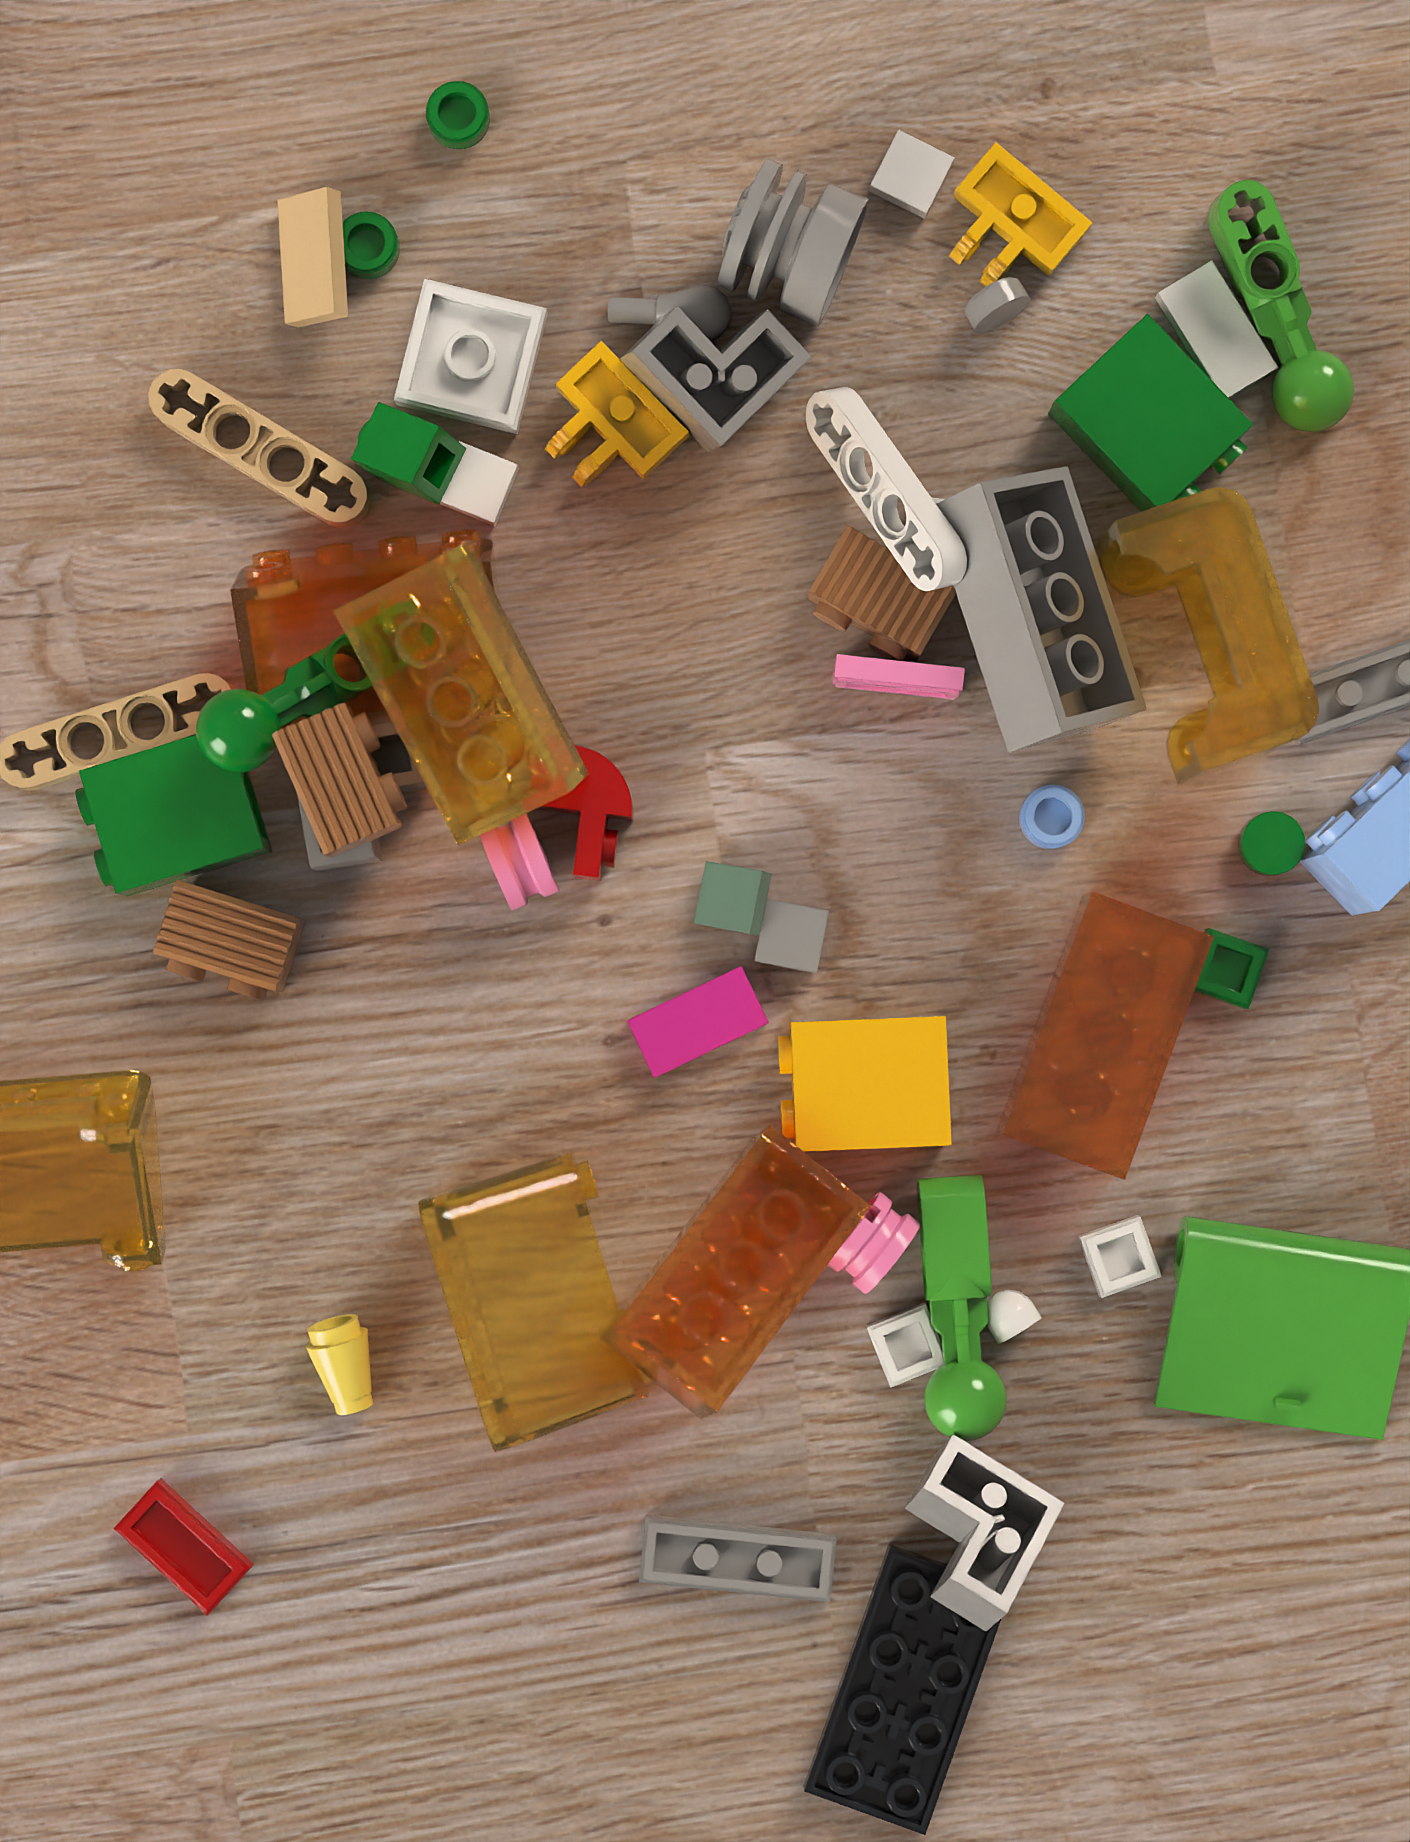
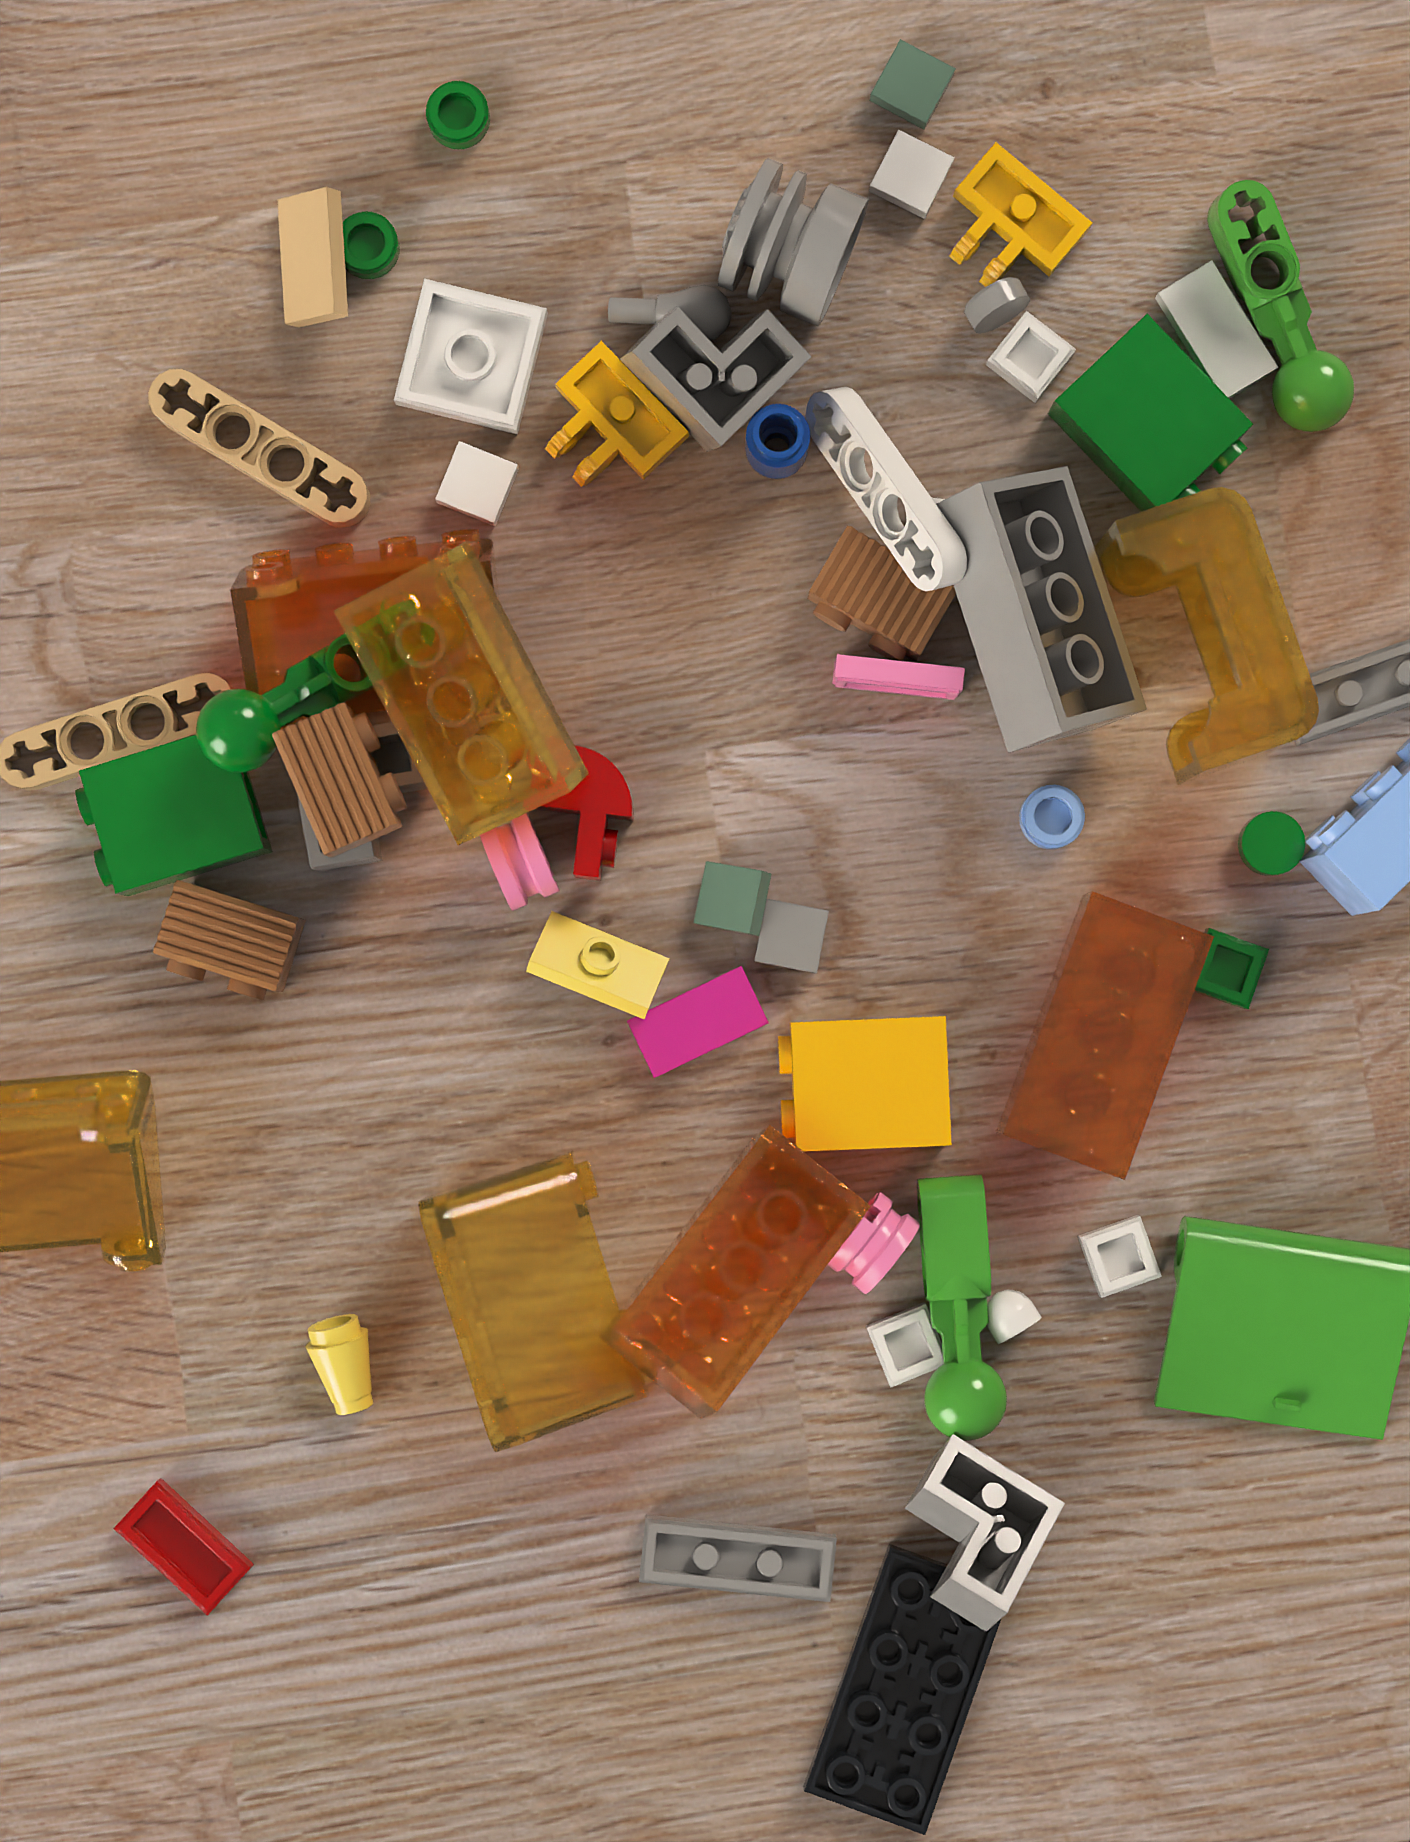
green brick [351,402,467,505] -> none
none -> light yellow plate [526,911,670,1019]
none -> blue brick [745,404,810,479]
none -> sand green tile [869,39,956,130]
none -> white tile [986,311,1076,403]

